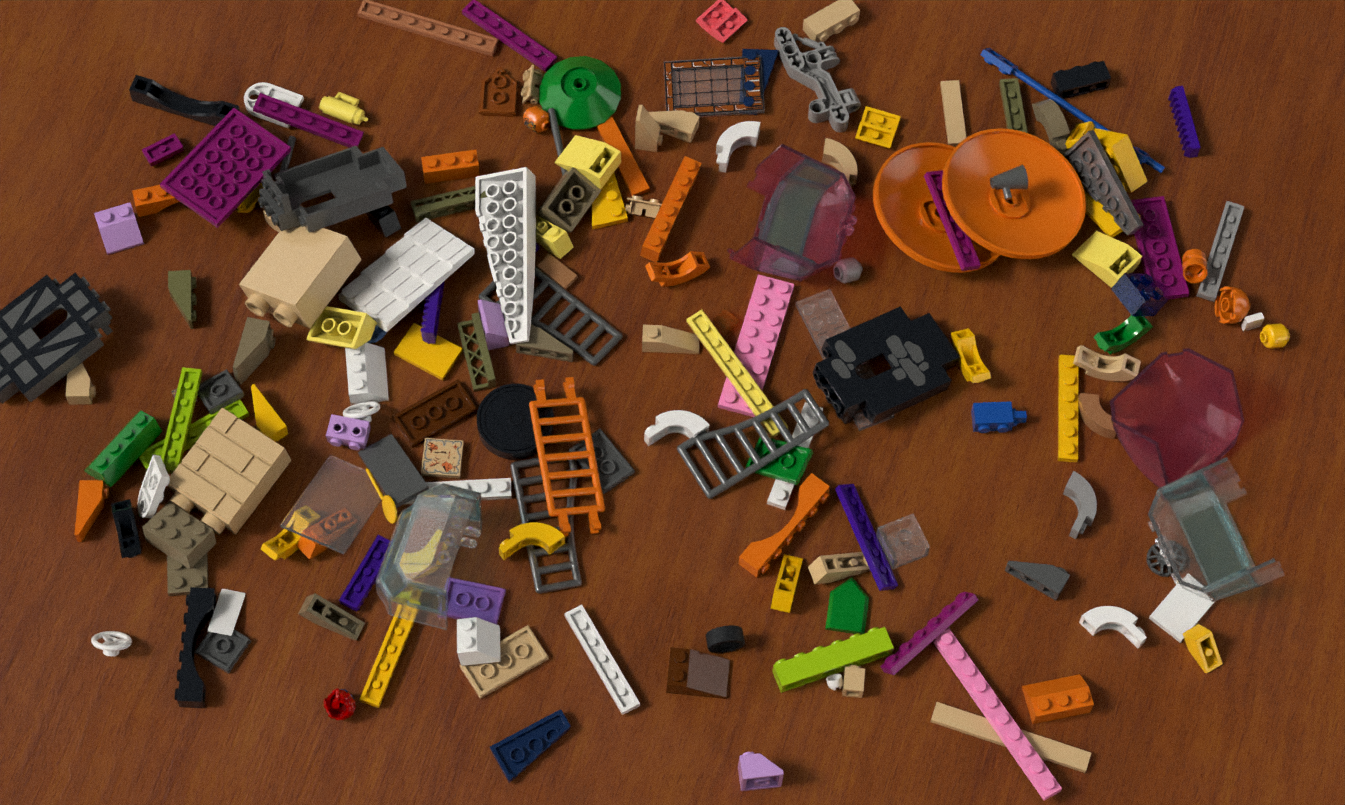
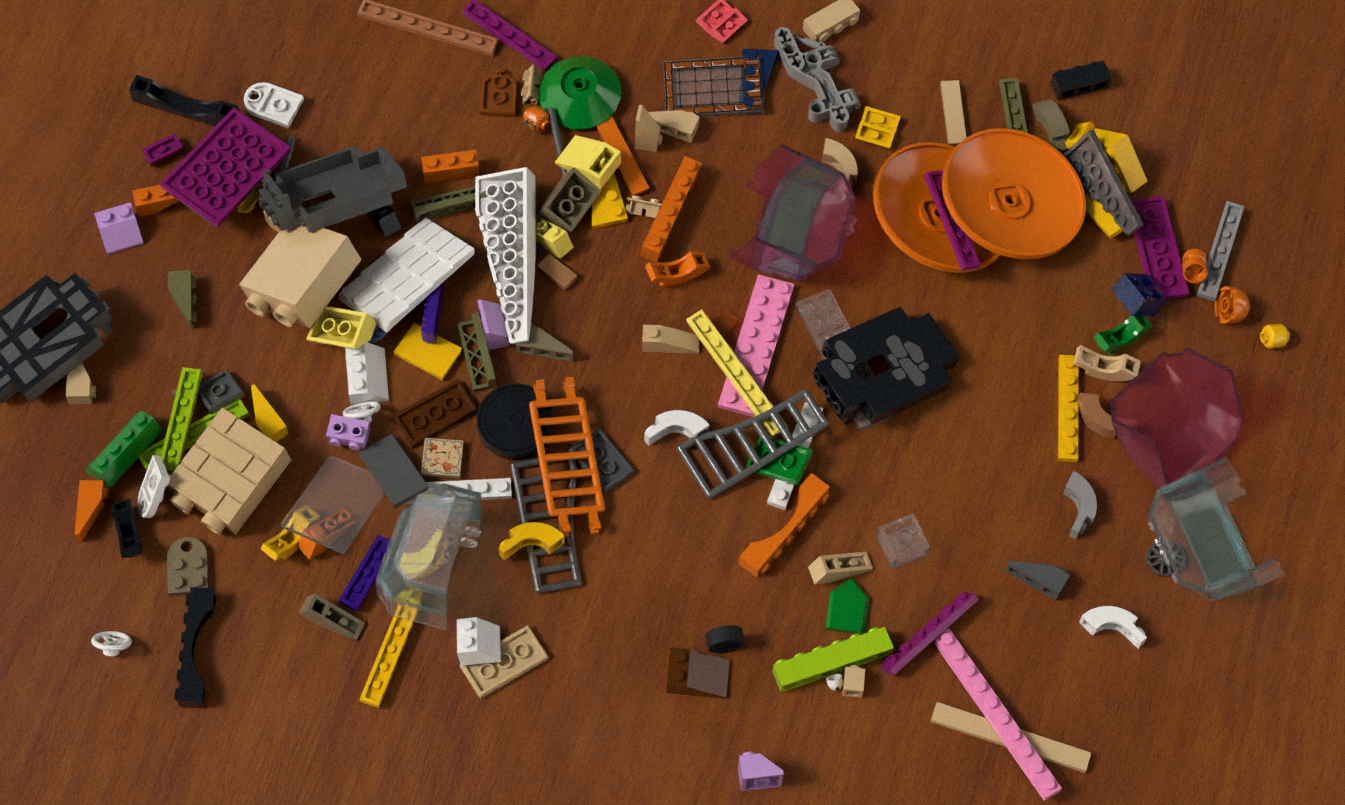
dark tan brick [142,501,216,569] -> none
dark grey tile [195,630,251,674] -> none
white sticker [208,589,246,636] -> none
dark tan slope [233,317,276,385] -> none
magenta plate [253,93,364,148] -> none
light yellow piece [319,92,368,125] -> none
red piece [324,688,356,721] -> none
yellow piece [366,468,397,523] -> none
medium lavender tile [438,577,506,625] -> none
dark grey bar [478,267,623,366] -> none
dark blue wing [490,709,571,783] -> none
white plate [564,605,640,715] -> none
white arch [716,121,761,173] -> none
yellow slope [771,554,803,613] -> none
light grey head [833,257,863,283] -> none
dark purple plate [835,484,898,591] -> none
yellow arch [951,328,991,383] -> none
blue hinge [971,401,1027,433] -> none
blue bar [980,48,1165,173] -> none
dark grey piece [990,165,1028,200] -> none
orange slope [1022,674,1094,724] -> none
light yellow slope [1072,231,1142,290] -> none
white tile [1149,575,1216,643] -> none
dark purple gear [1168,86,1201,158] -> none
yellow slope [1183,624,1223,674] -> none
white tile [1241,312,1264,332] -> none

